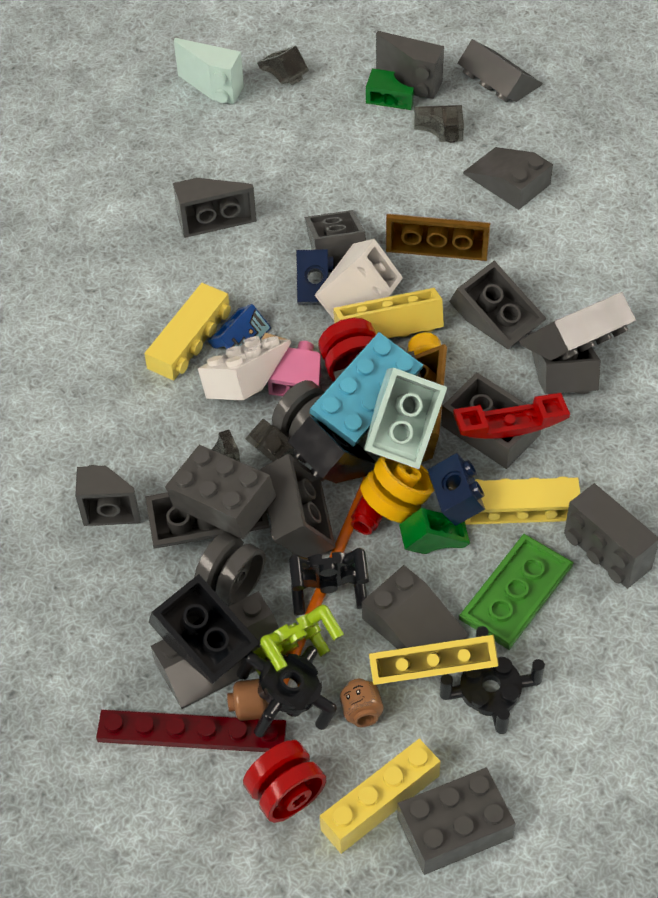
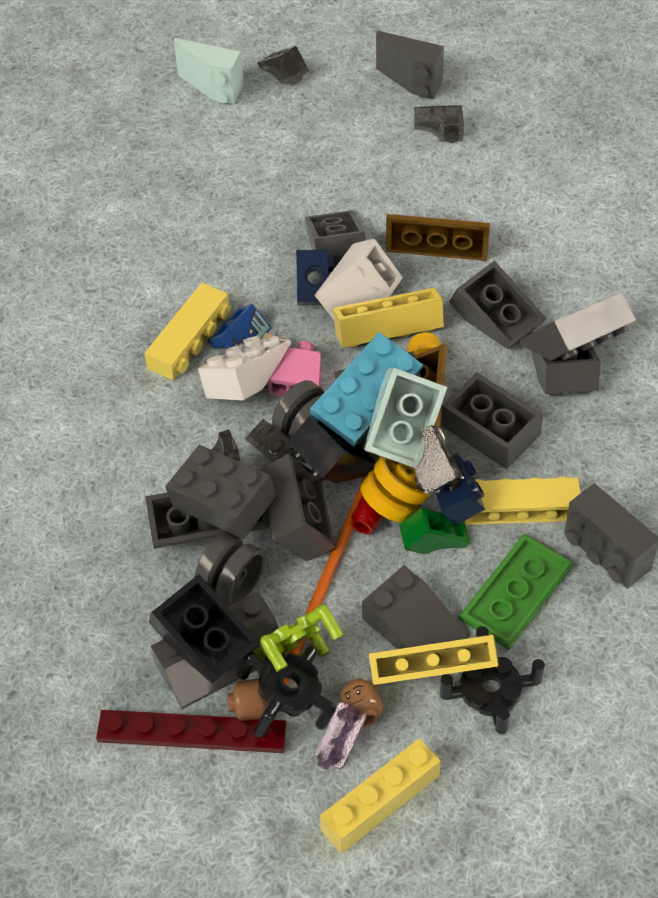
dark grey slope [75,465,141,526] -> none
dark grey slope [173,178,257,238] -> none
red wheel [243,740,327,823] -> none
black plate [289,548,369,615] -> none
red wheel [318,318,377,382] -> none
green arch [366,68,414,110] -> none
dark grey brick [397,767,516,875] -> none
red slope [453,393,570,439] -> none
dark grey slope [457,39,543,102] -> none
dark grey slope [463,147,553,210] -> none
none -> hinge [314,700,368,771]
none -> clear smoke arch [413,425,465,495]

